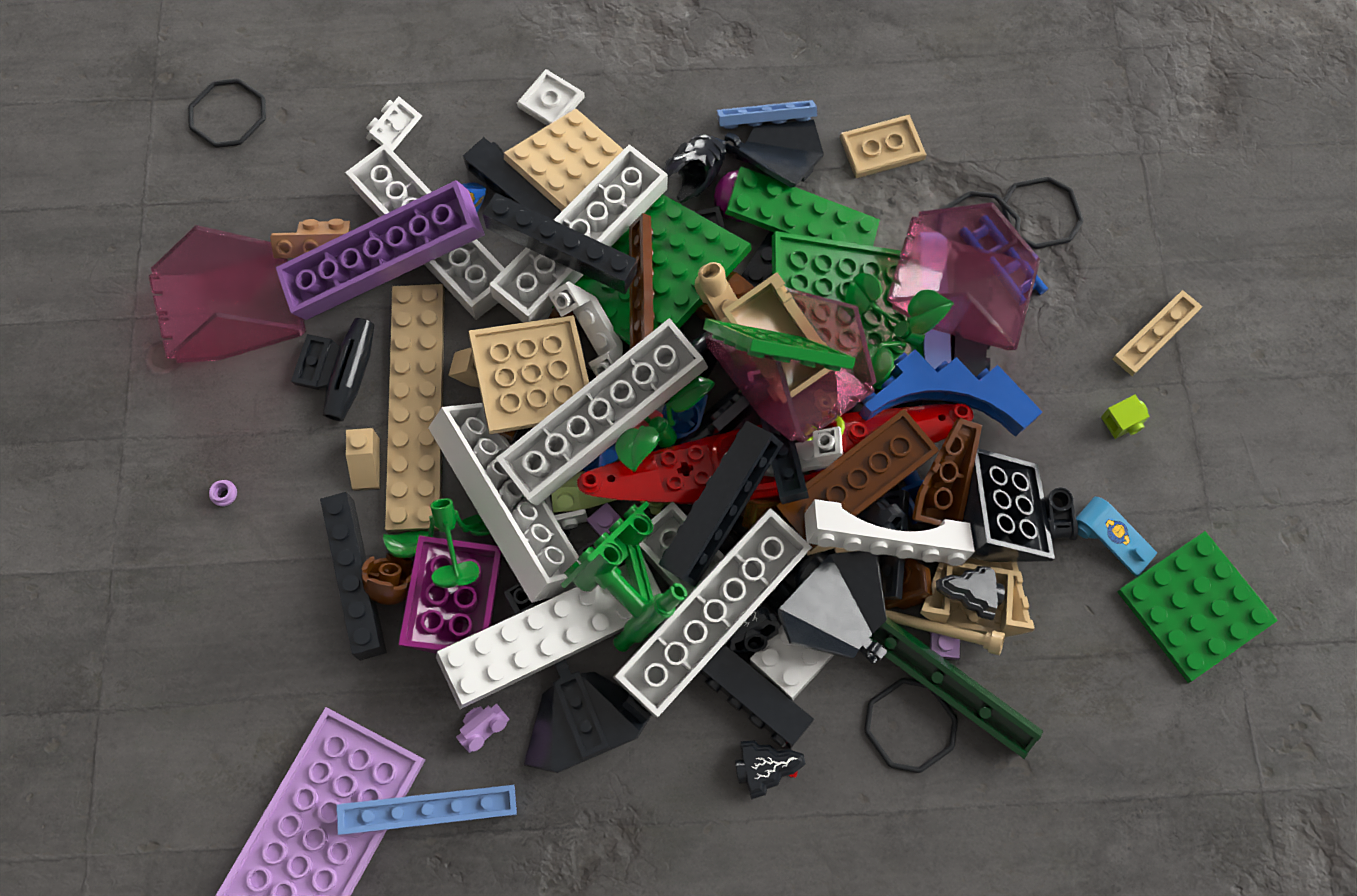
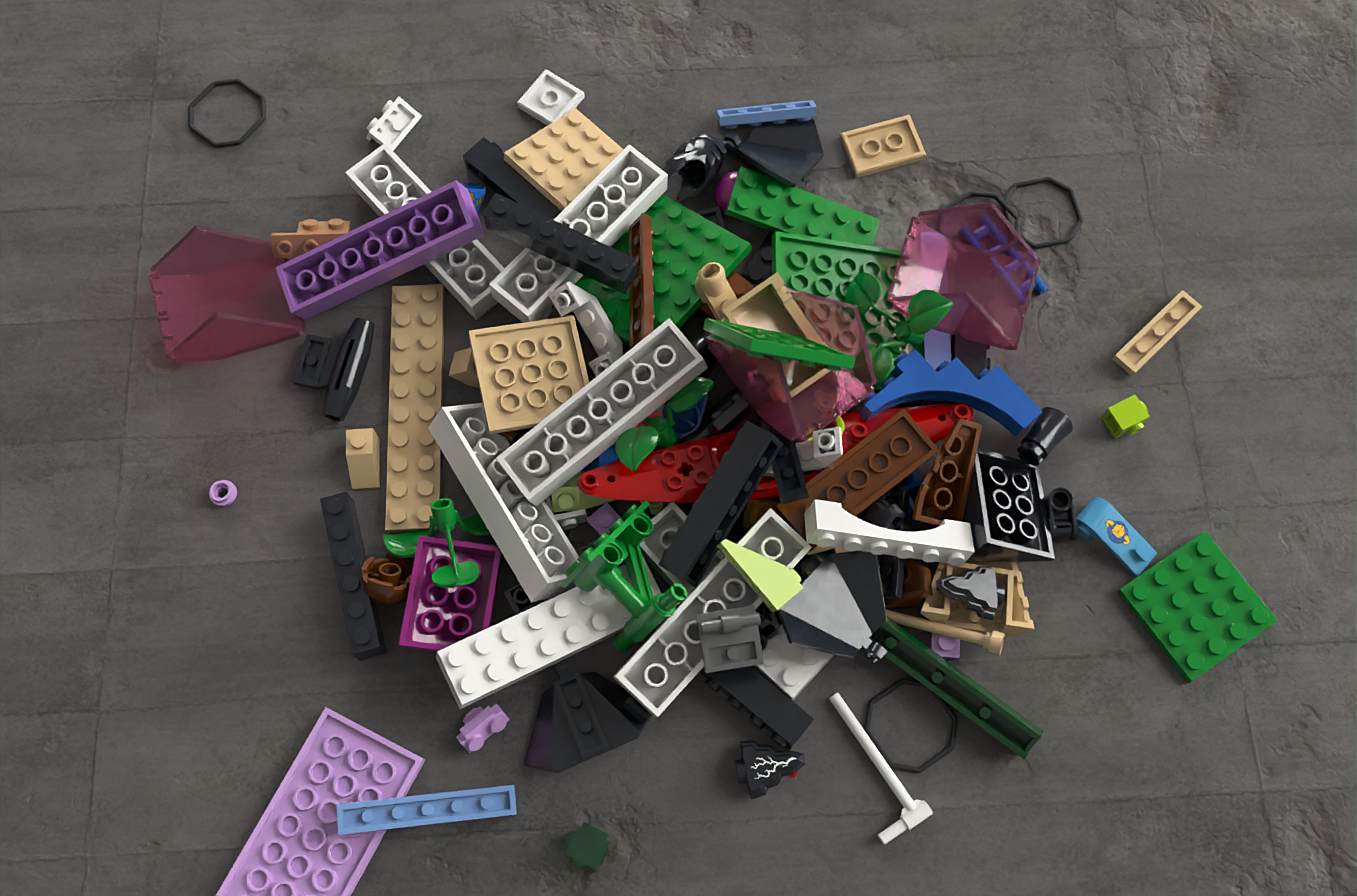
none -> clear green brick [564,822,611,871]
none -> dark grey plate [696,605,764,673]
none -> yellowish green slope [717,539,803,612]
none -> white bar [829,693,933,845]
none -> black plant [1017,407,1073,466]

